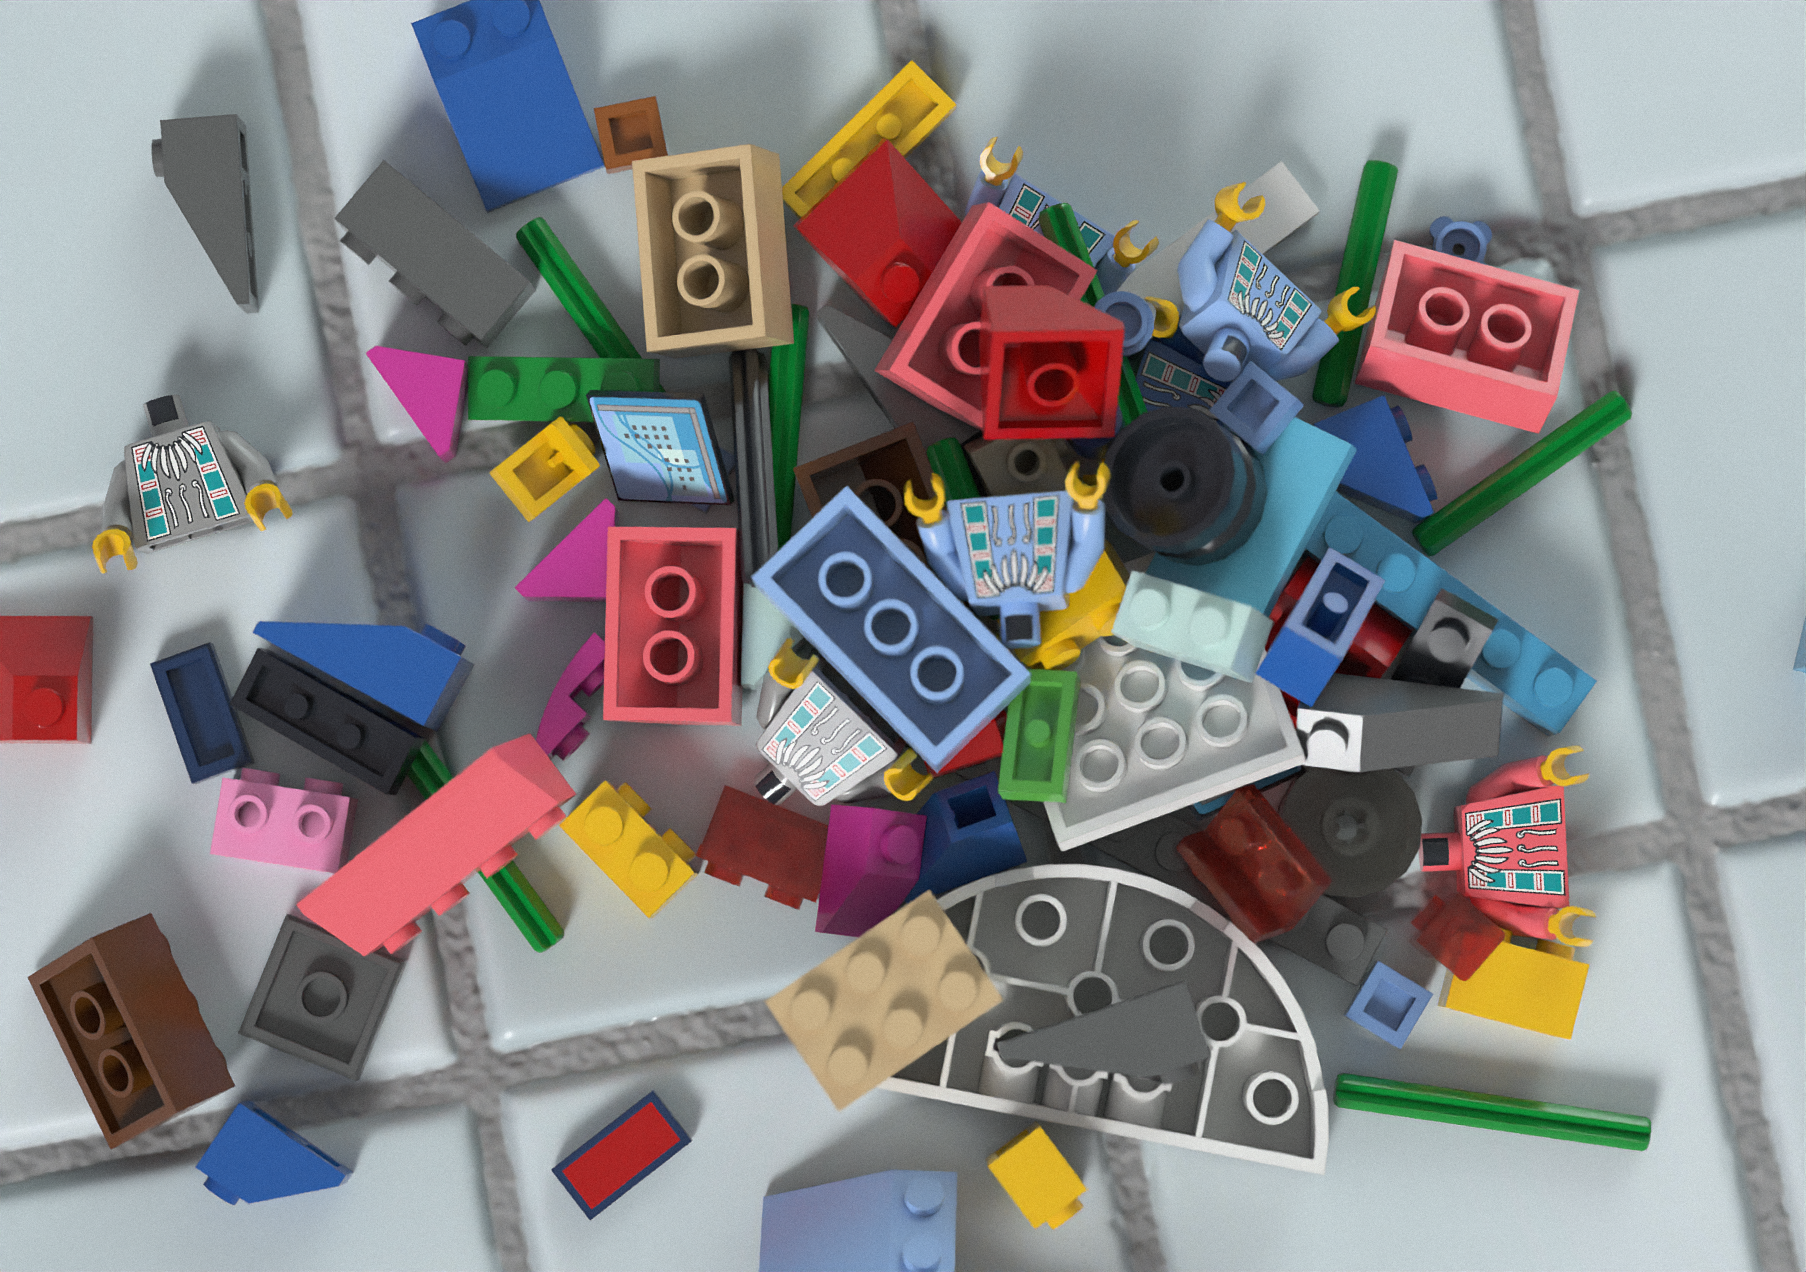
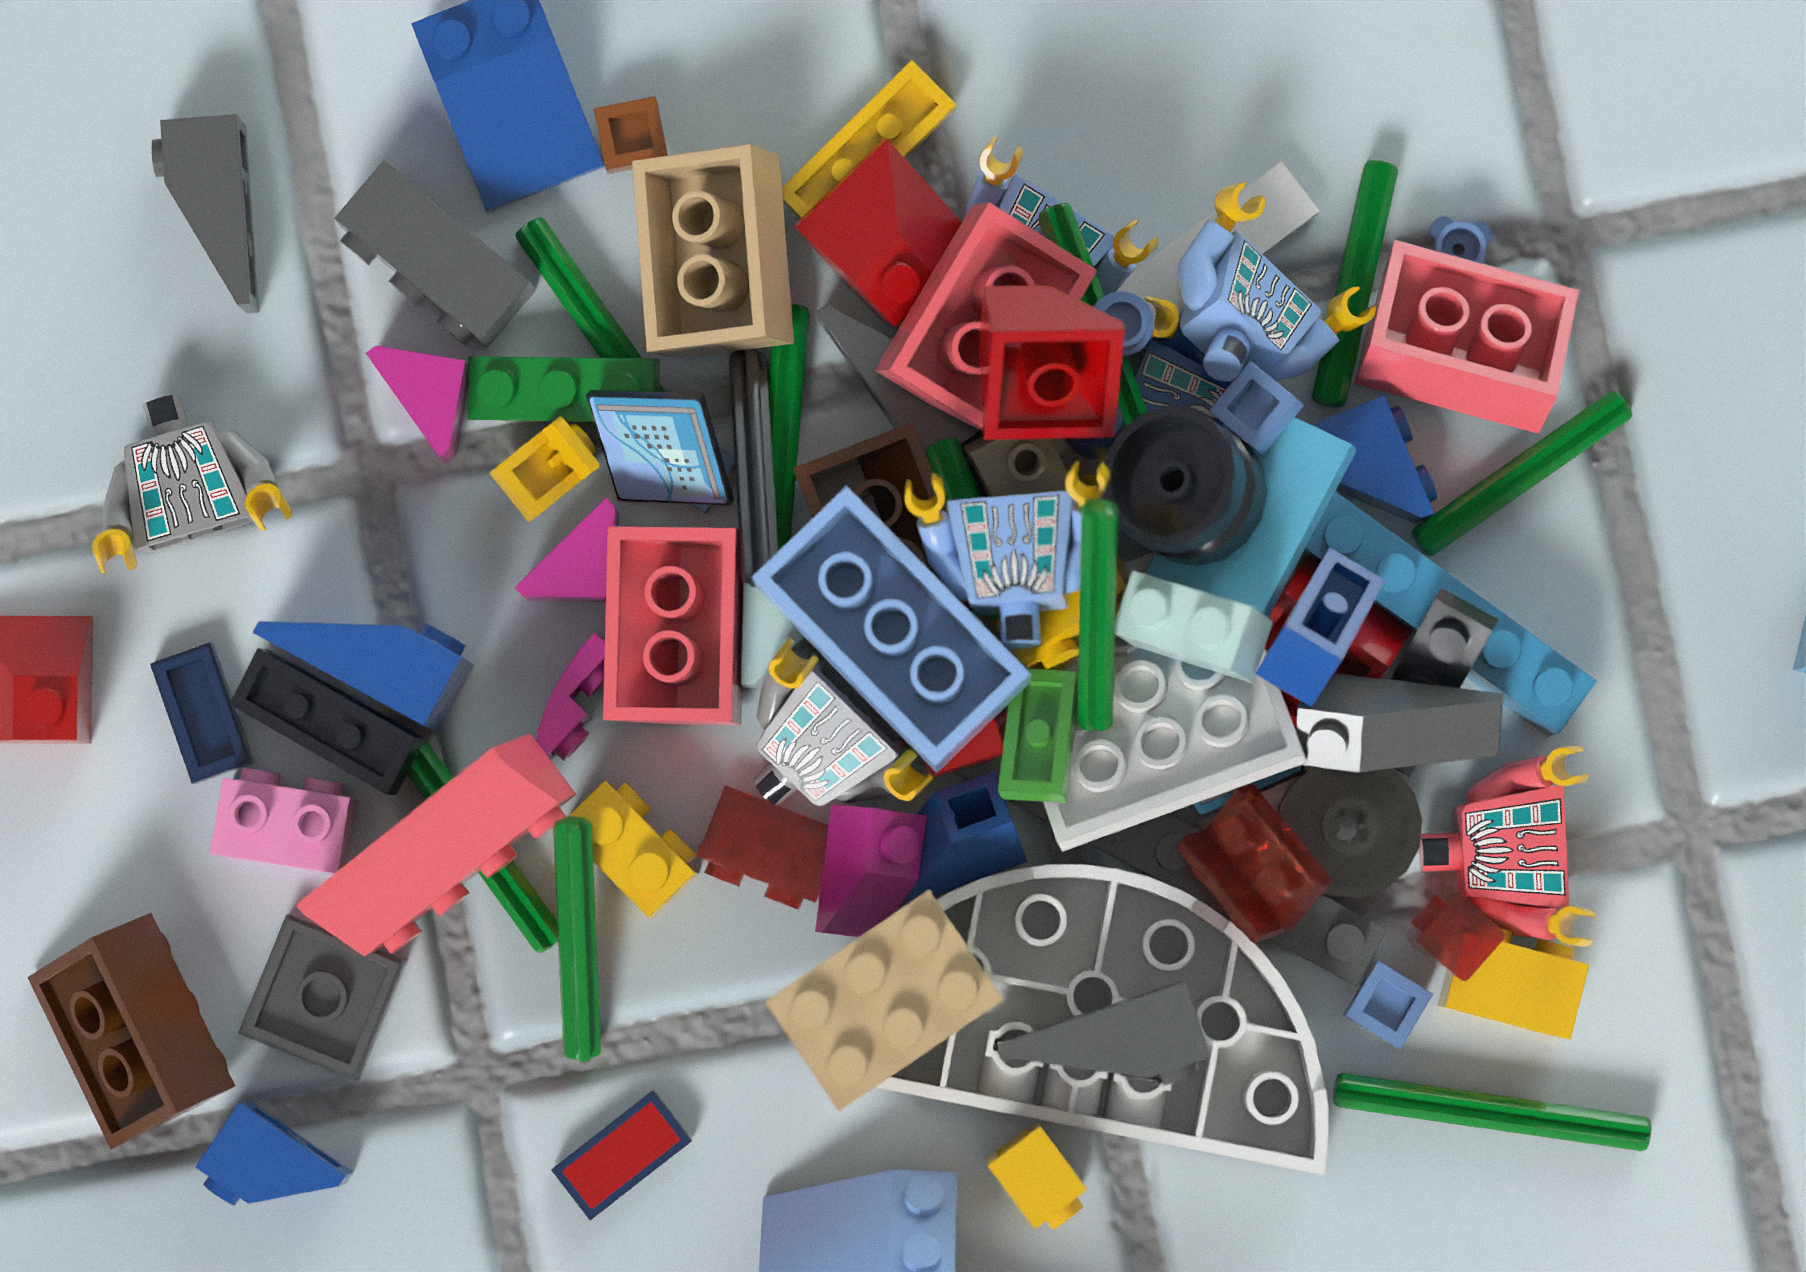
none -> green axle [553,816,601,1062]
none -> green axle [1078,499,1117,731]

